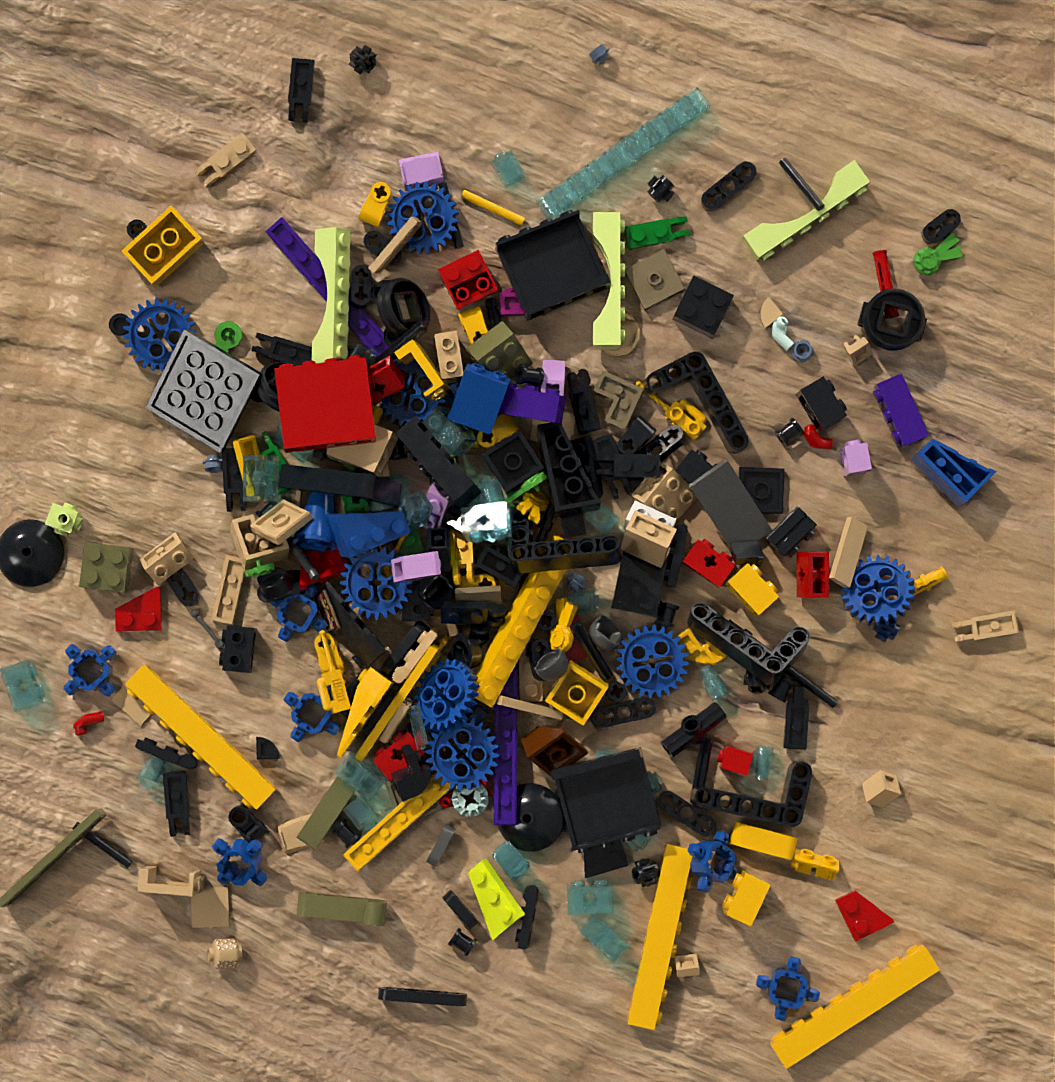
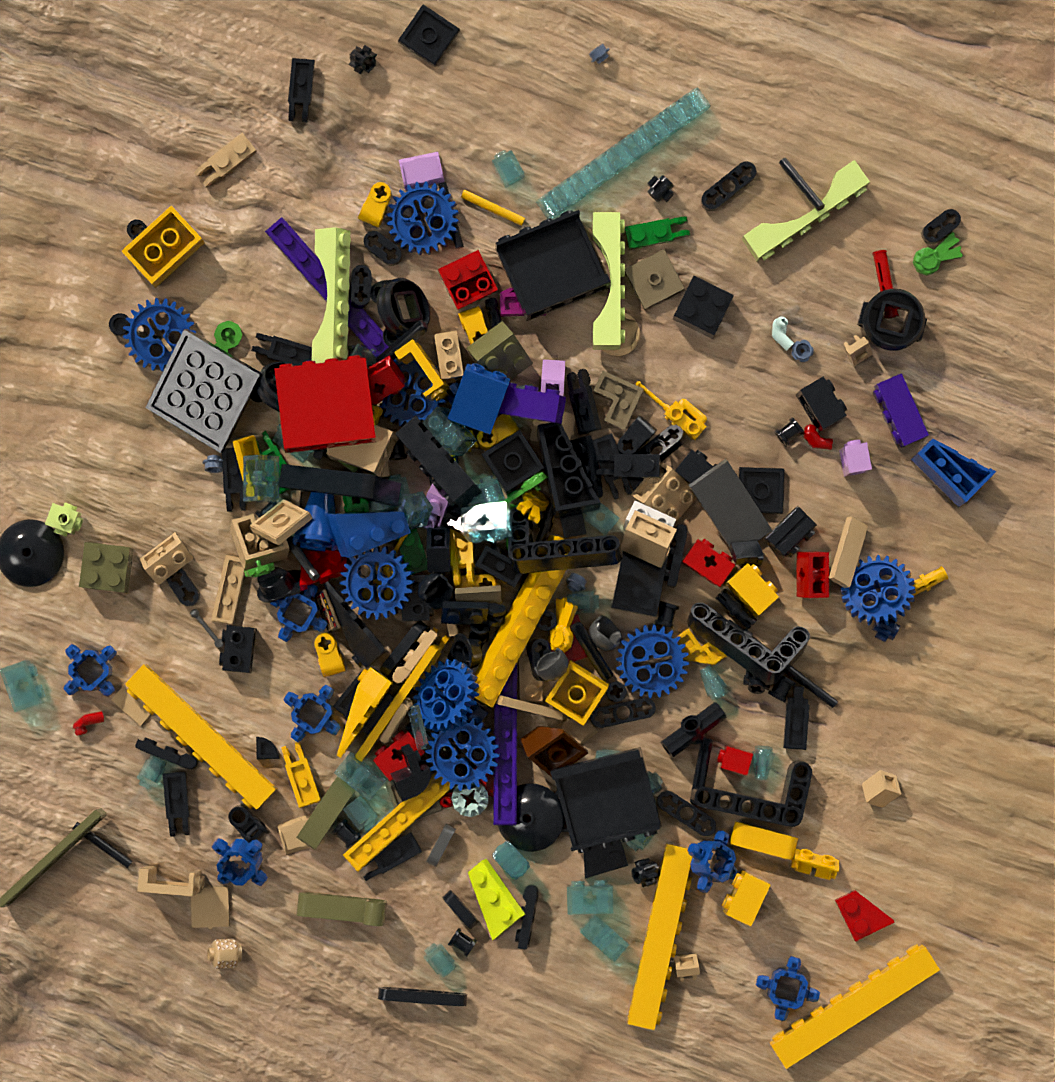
red wing [115,587,162,631] -> none
yellow piece [316,630,351,714] -> none
tan tile [368,216,422,274] -> none
lavender slope [391,551,441,582] -> none
black bush [515,364,544,388] -> none
black beam [643,351,749,454] -> none
tan tile [760,297,783,329] -> none
tan hinge [952,610,1019,642] -> none
none -> yellow hinge [281,742,321,808]
none -> black hinge [363,832,422,881]
none -> black tile [398,4,460,67]
none -> clear light blue brick [423,942,456,978]
none -> black pin [715,588,757,630]

